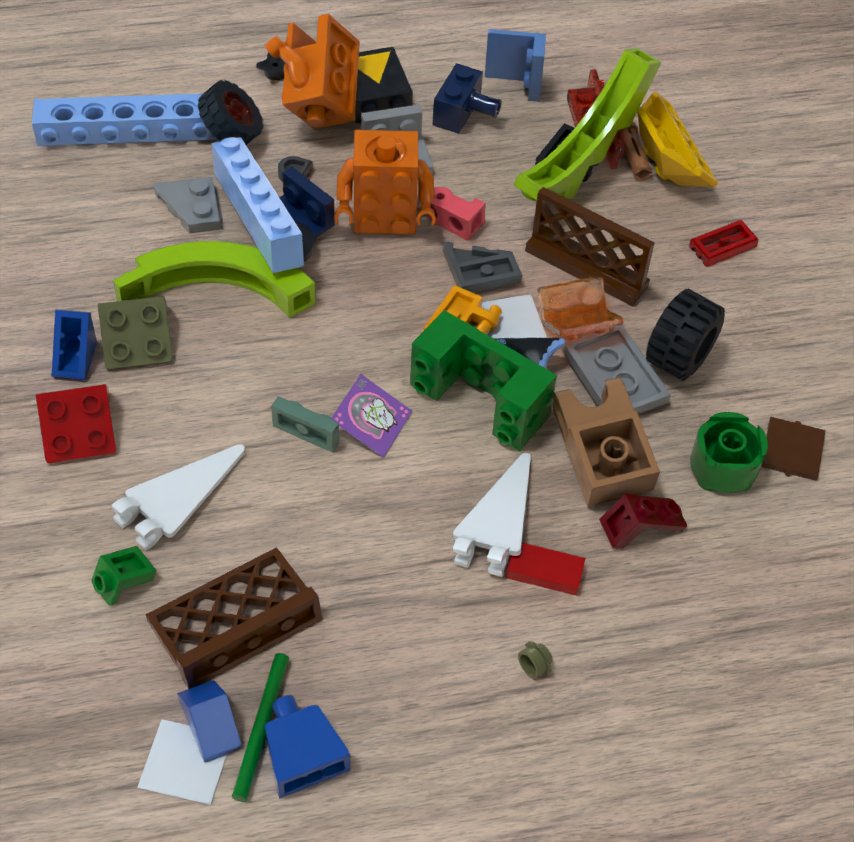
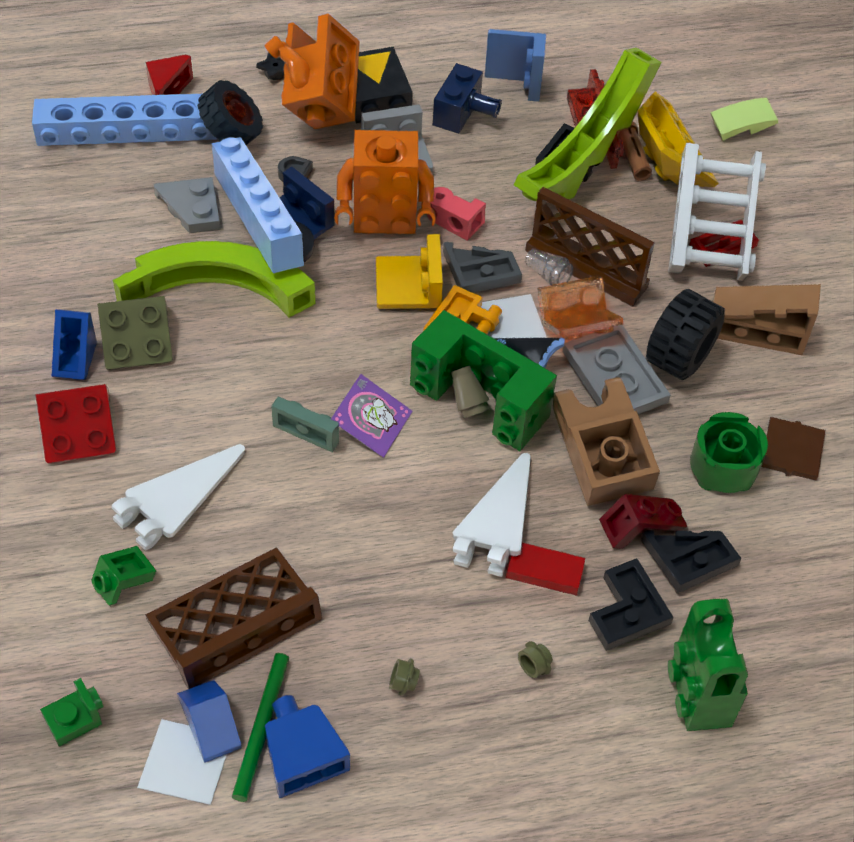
none -> green bracket [40,678,104,747]
none -> red slope [146,54,193,95]
none -> yellow bracket [376,234,443,309]
none -> olive plate [389,658,420,695]
none -> dark tan cone [451,365,490,418]
none -> clear cone [525,248,573,287]
none -> black plate [588,558,674,651]
none -> black wing [641,530,741,593]
none -> white fence [668,143,766,282]
none -> green brick [668,599,748,731]
none -> yellowish green slope [711,98,778,140]
none -> medium nougat wedge [712,284,821,355]

